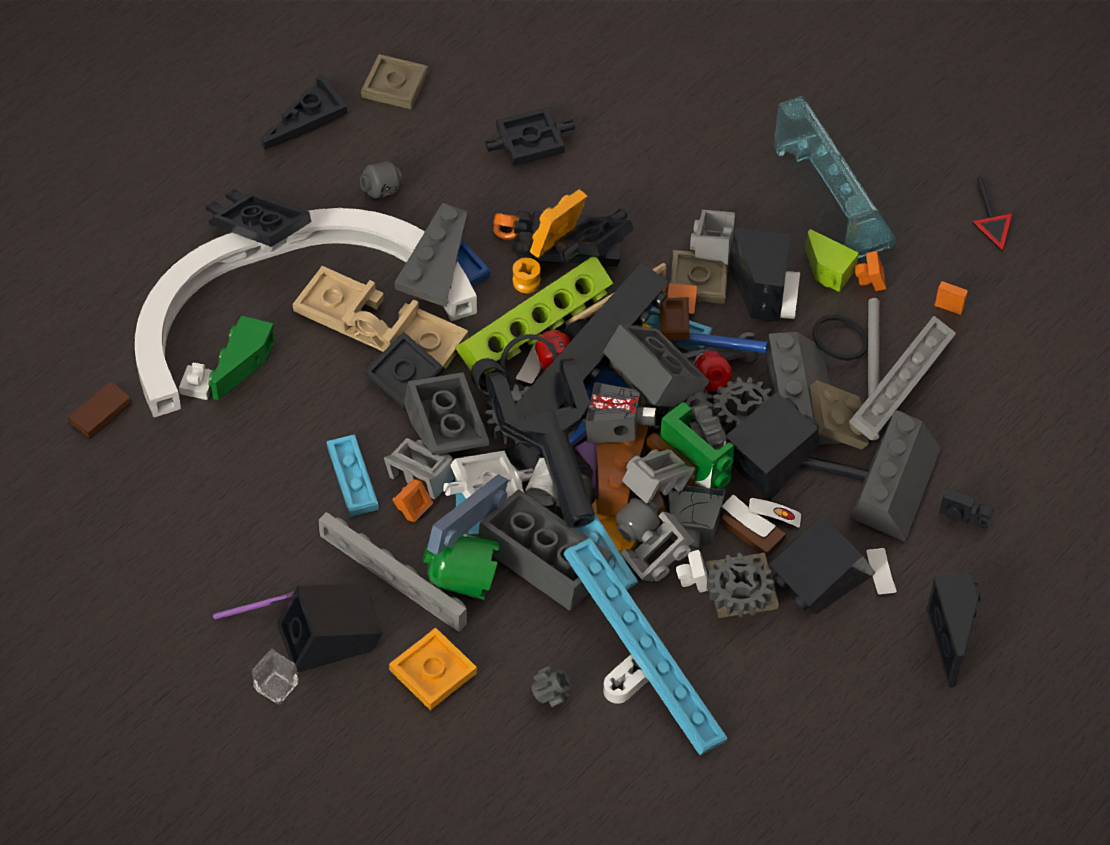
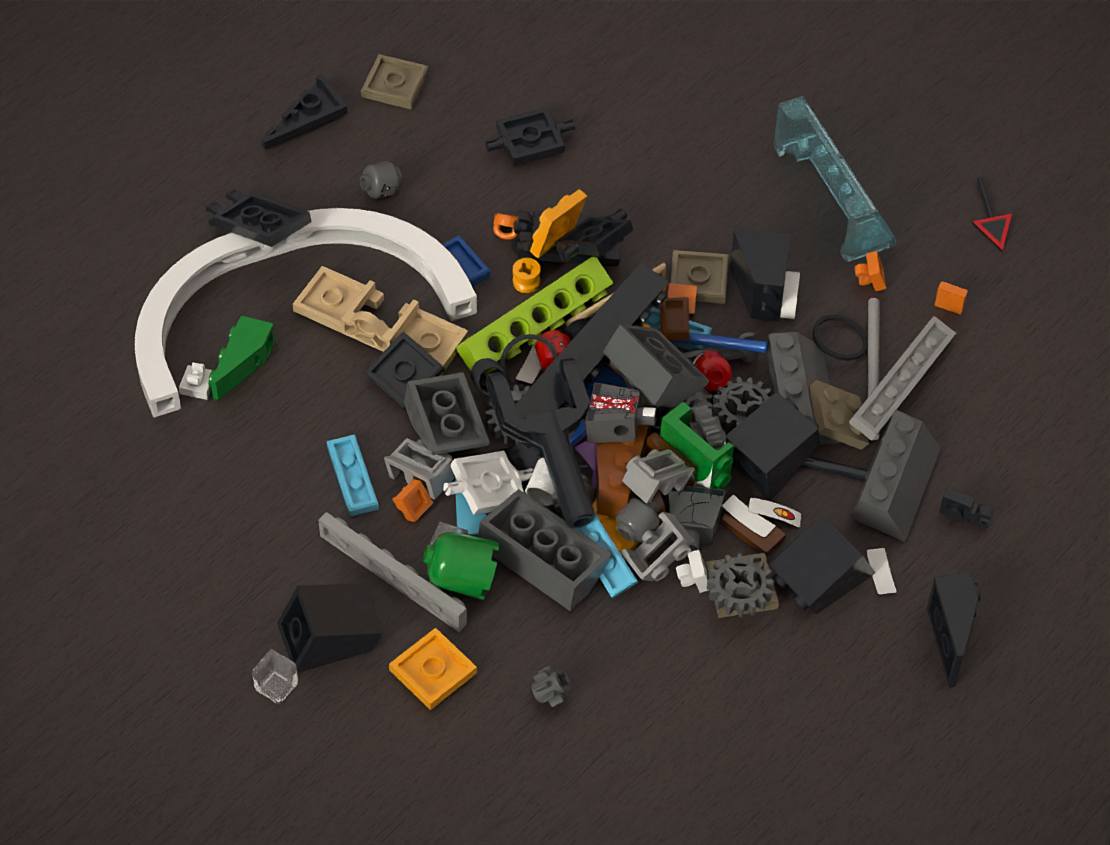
reddish brown tile [68,382,132,438] -> none
medium lavender piece [213,591,294,619] -> none
dark grey wing [394,203,468,307] -> none
sand blue plate [427,474,508,555] -> none
medium azure tile [564,538,727,755] -> none
white beam [603,655,649,704] -> none
light grey window [690,210,735,264] -> none
lime slope [805,229,859,292] -> none

